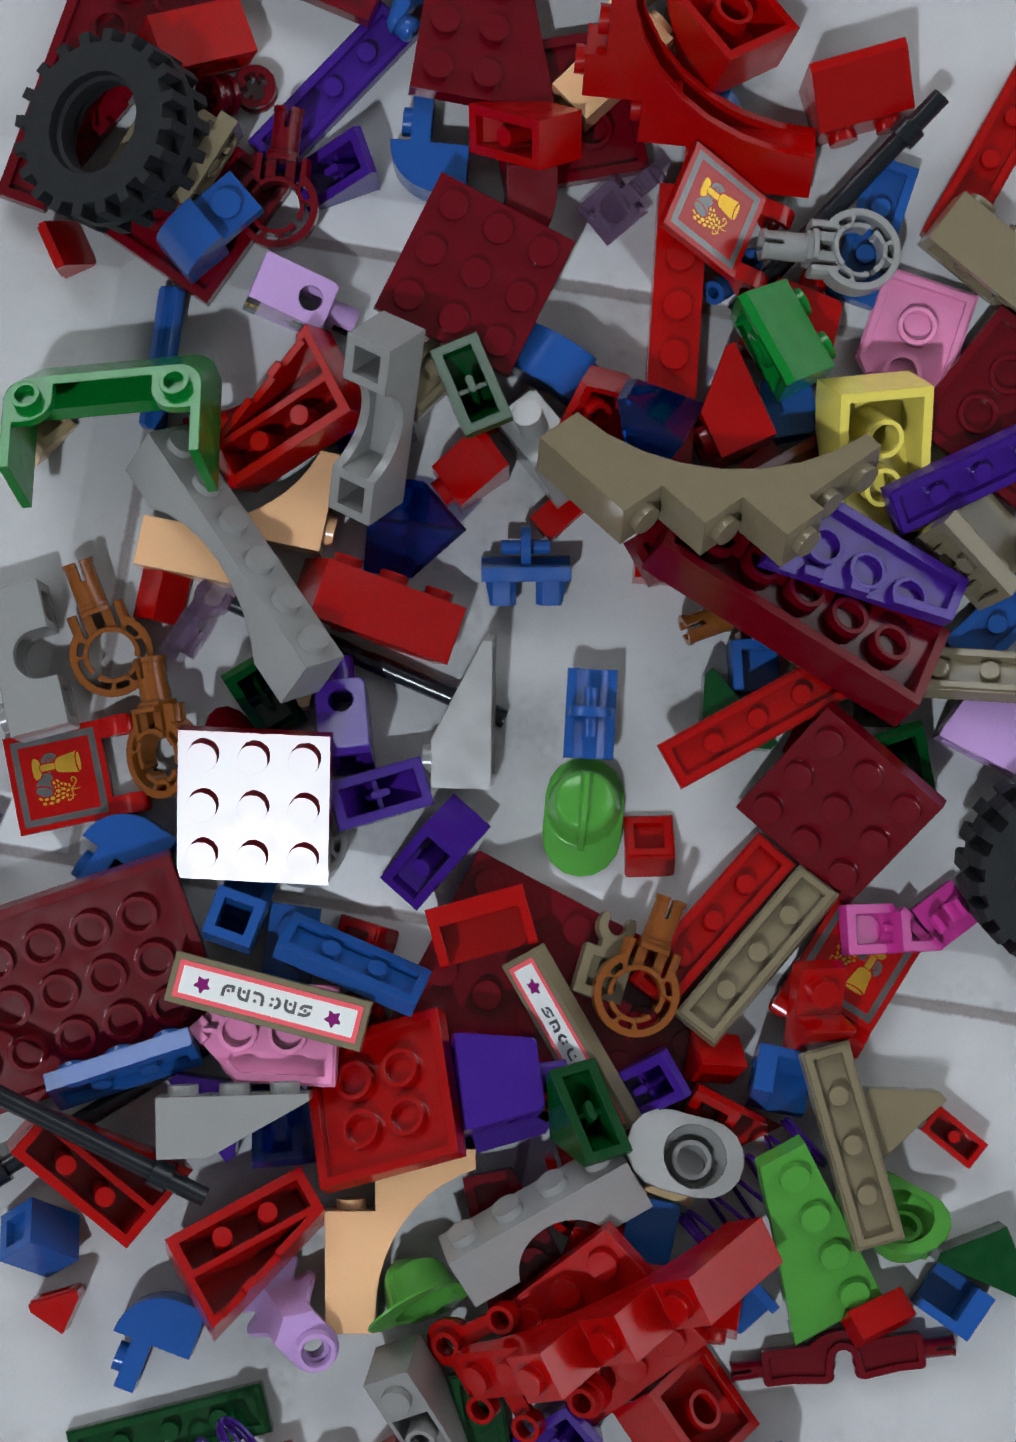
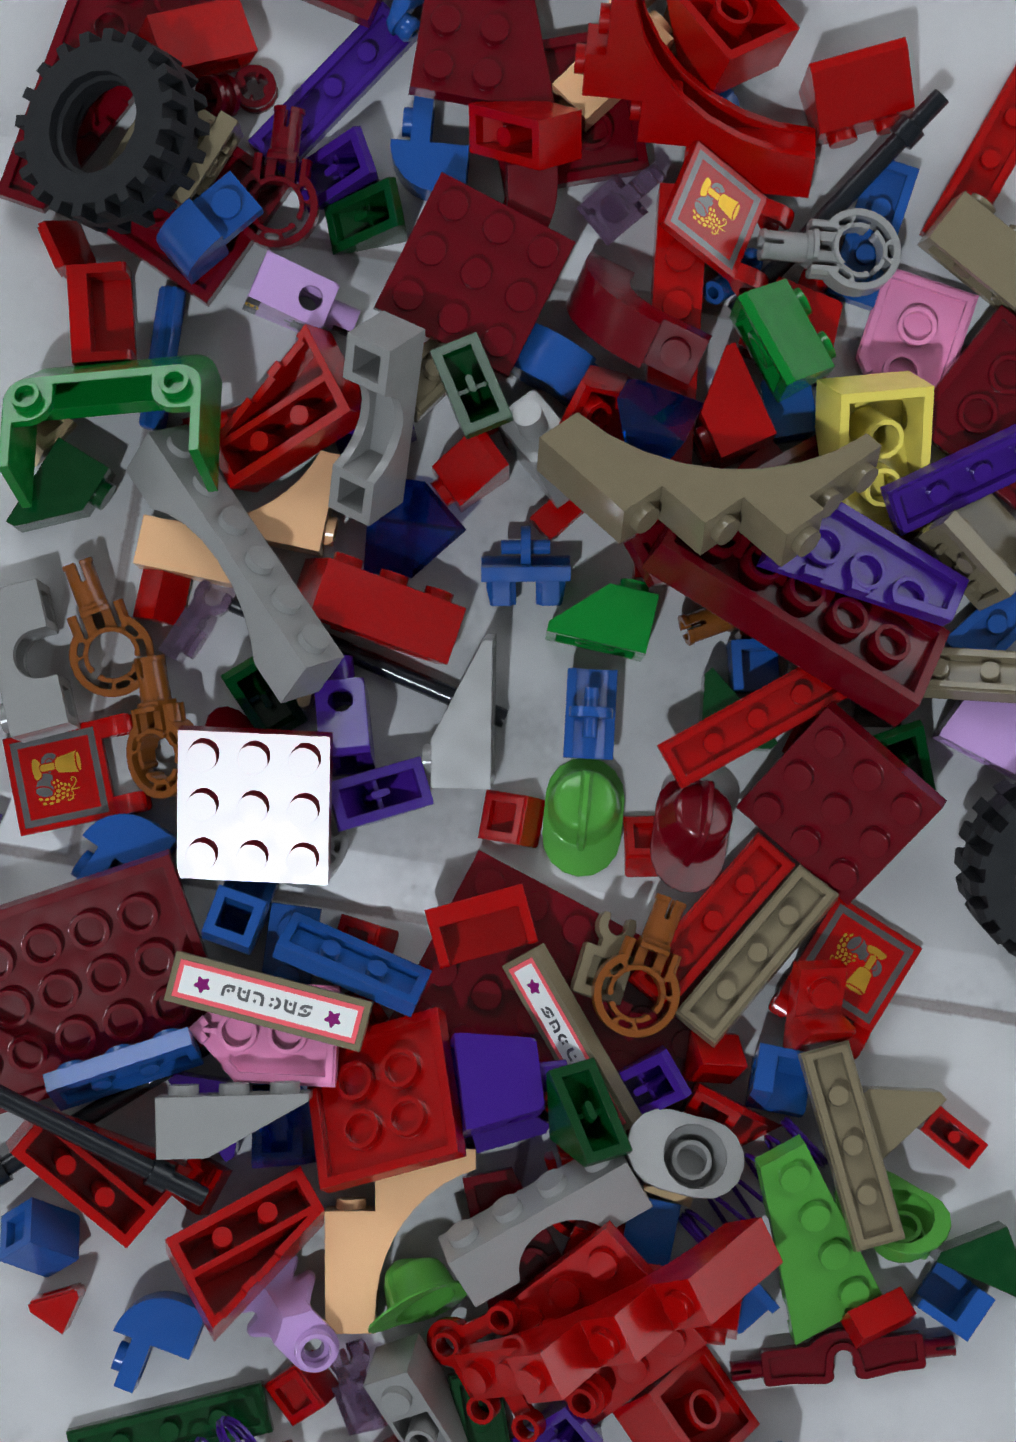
dark purple slope [380,794,491,911] -> none
dark pink slope [838,903,943,956] -> none
dark pink tile [909,880,978,949] -> none
none -> dark green slope [6,437,116,533]
none -> red panel [66,261,137,366]
none -> red slope [172,1158,233,1215]
none -> red slope [264,1350,341,1426]
none -> dark green slope [324,177,408,255]
none -> clear purple plate [330,1338,388,1436]
none -> red slope [478,790,545,848]
none -> green slope [545,578,659,662]
none -> dark red arch [566,252,712,385]
none -> dark red piece [650,780,733,893]

